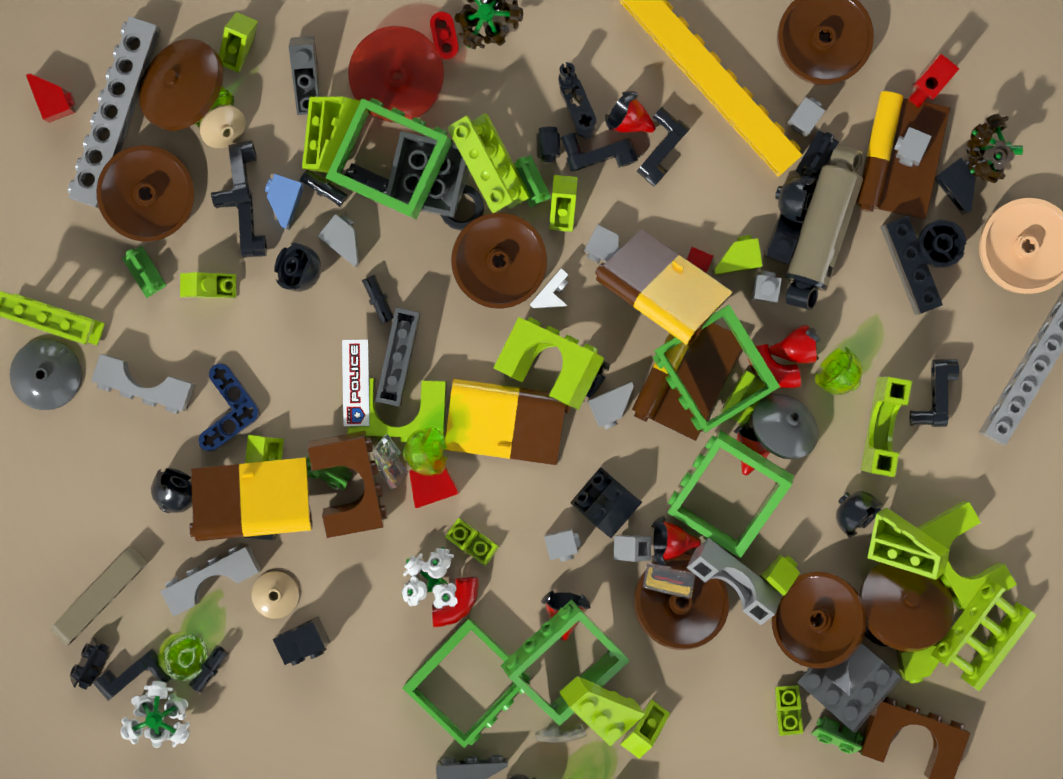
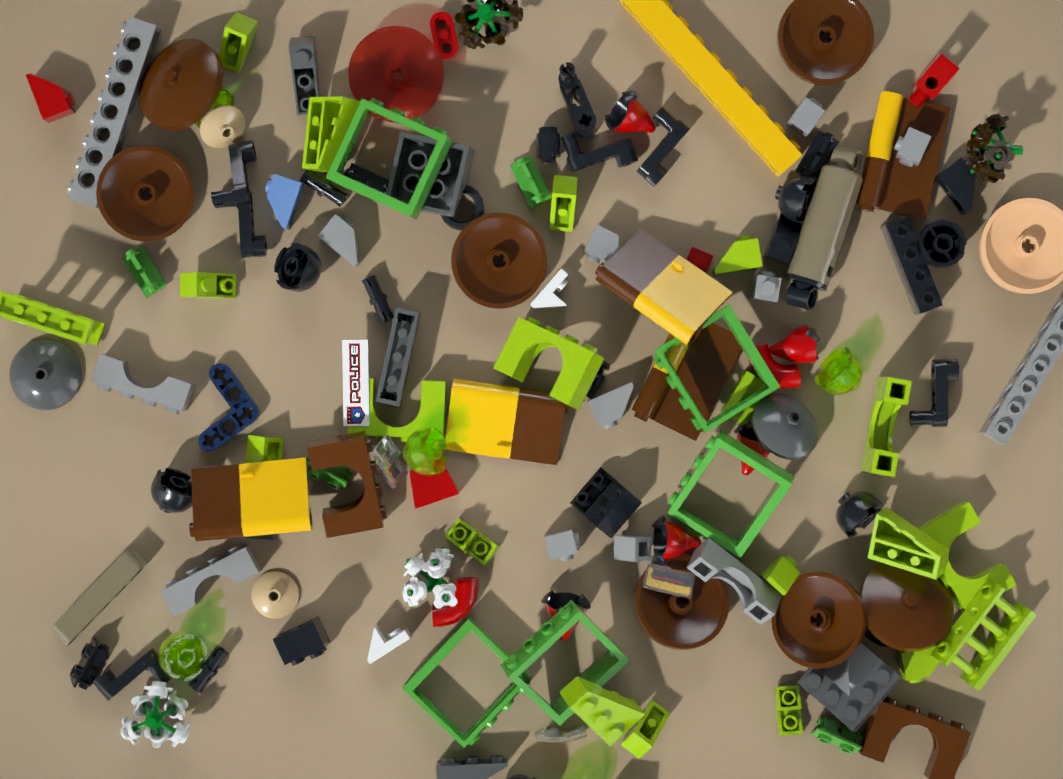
lime fence [447,113,531,214] -> none
none -> white slope [367,625,412,664]

